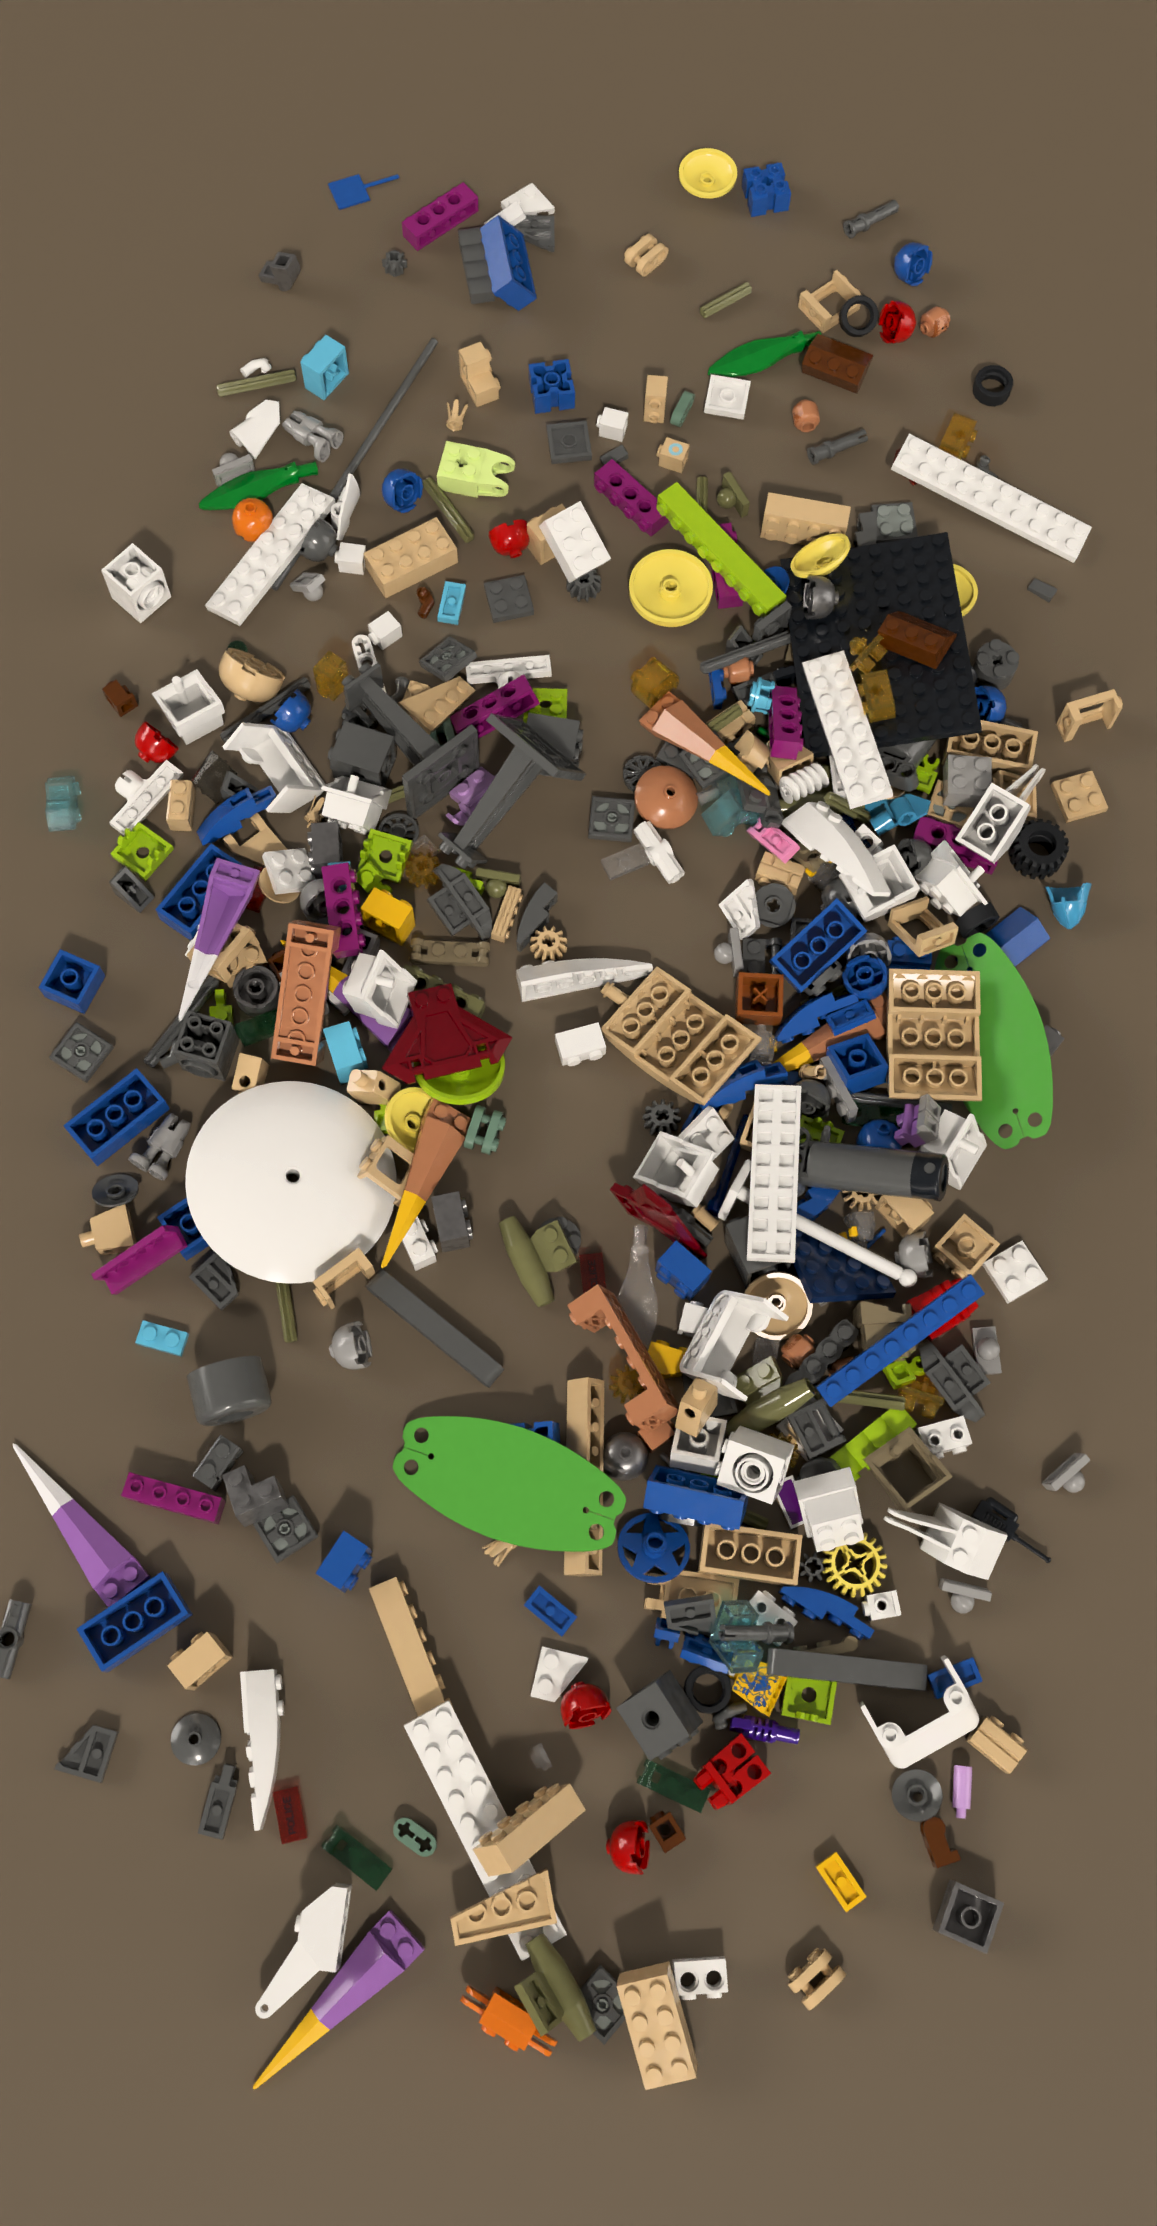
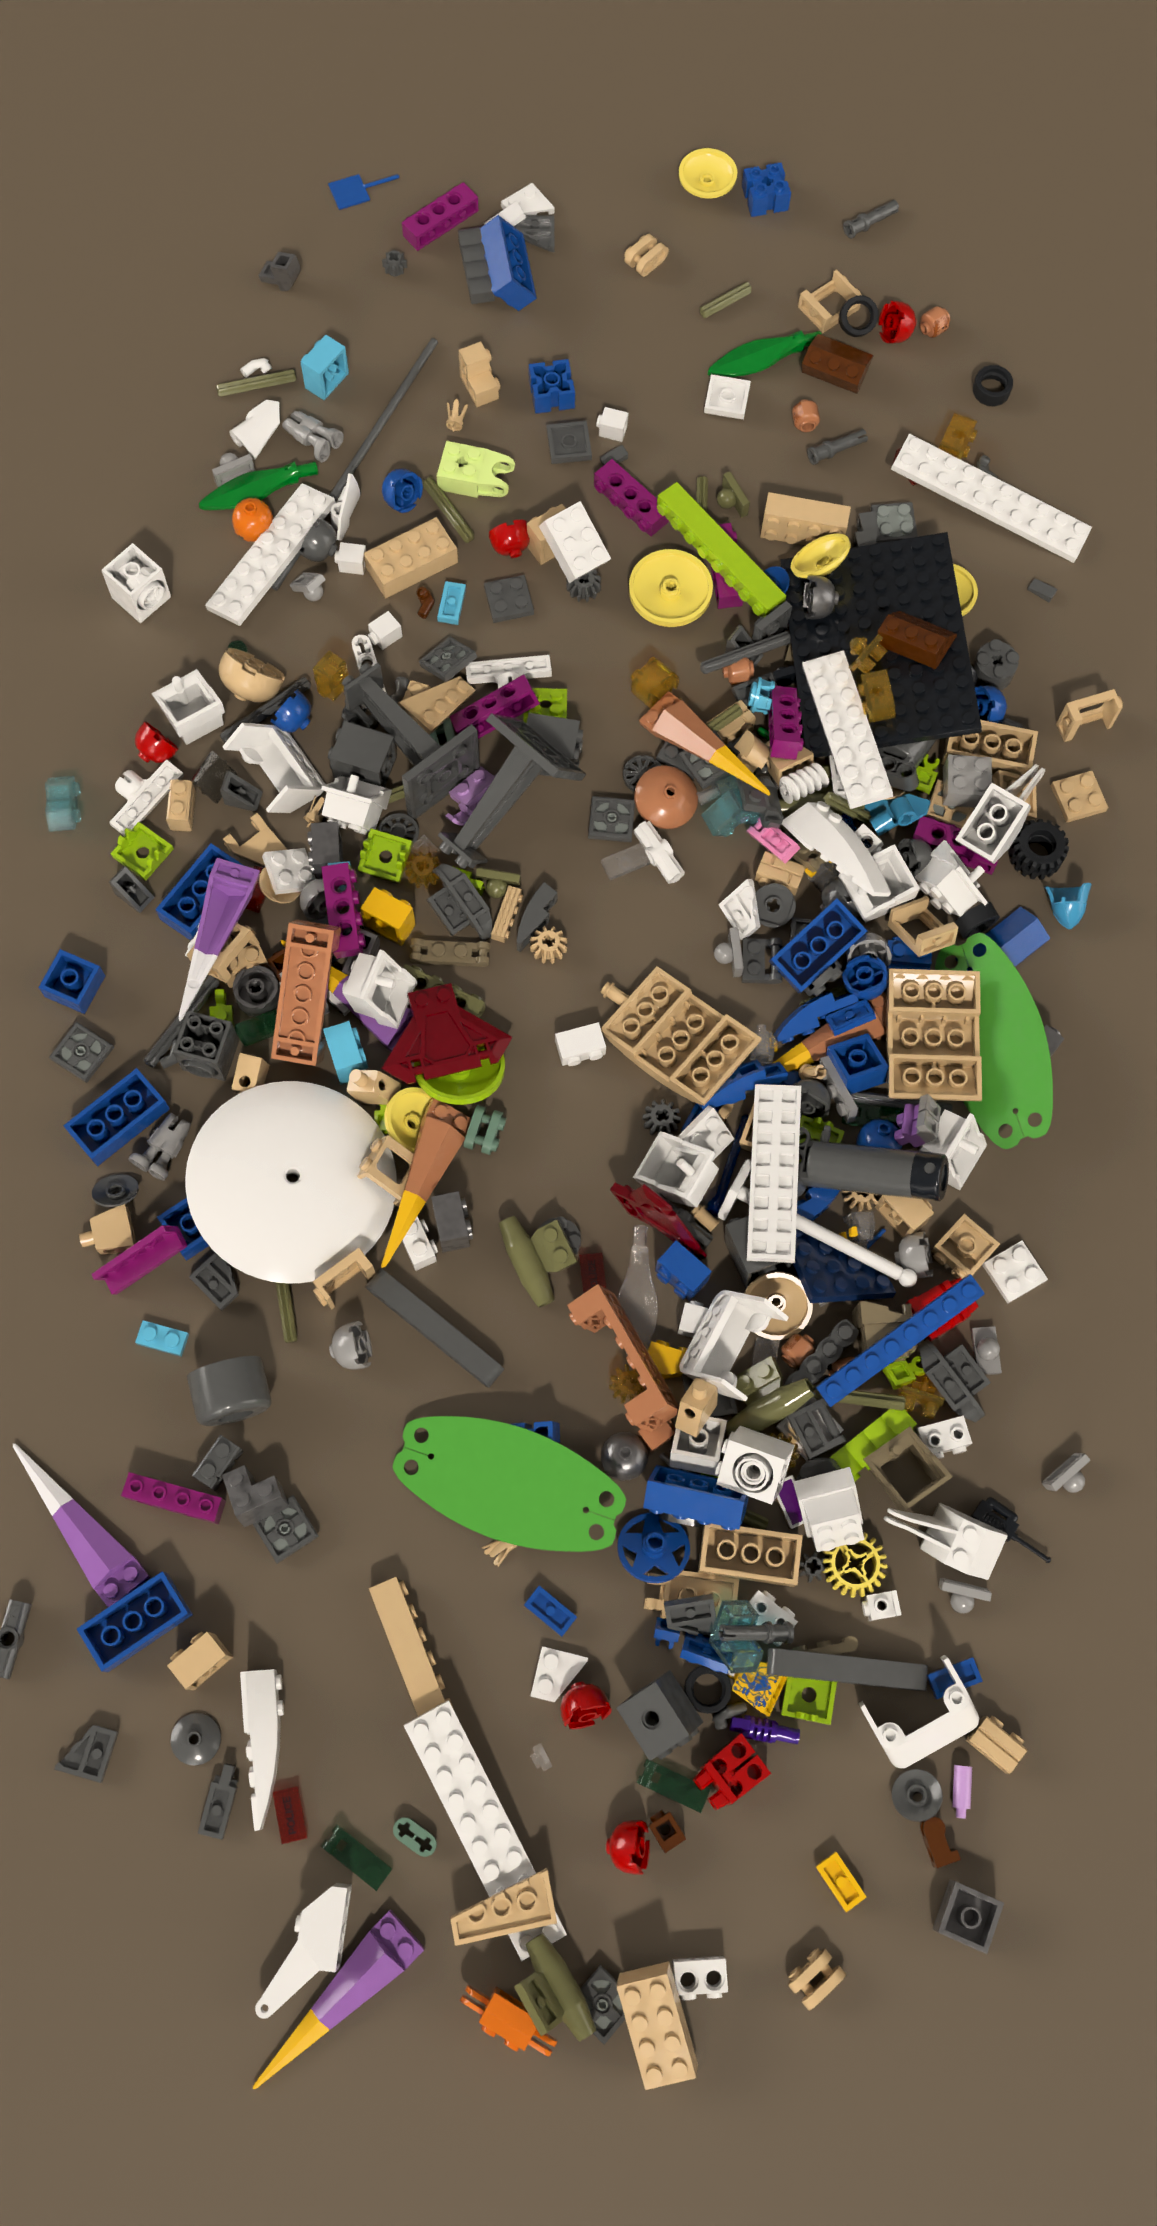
reddish brown brick [102,680,138,717] -> none
blue slope [197,785,277,846] -> none
blue brick [316,1531,373,1593] -> none
lime plate [356,861,393,893] -> none
tan brick [472,1783,586,1876] -> none
white wedge [516,958,653,1002] -> none
tan brick [564,1377,604,1577] -> none
tan brick [644,375,668,423] -> none
tan brick [657,437,690,473] -> none
sand green beam [670,391,695,427] -> none
blue plate [708,668,726,709] -> none
dark orange brick [735,972,784,1026] -> none
blue slope [778,1586,875,1641] -> none
blue cylinder [894,242,933,286] -> none

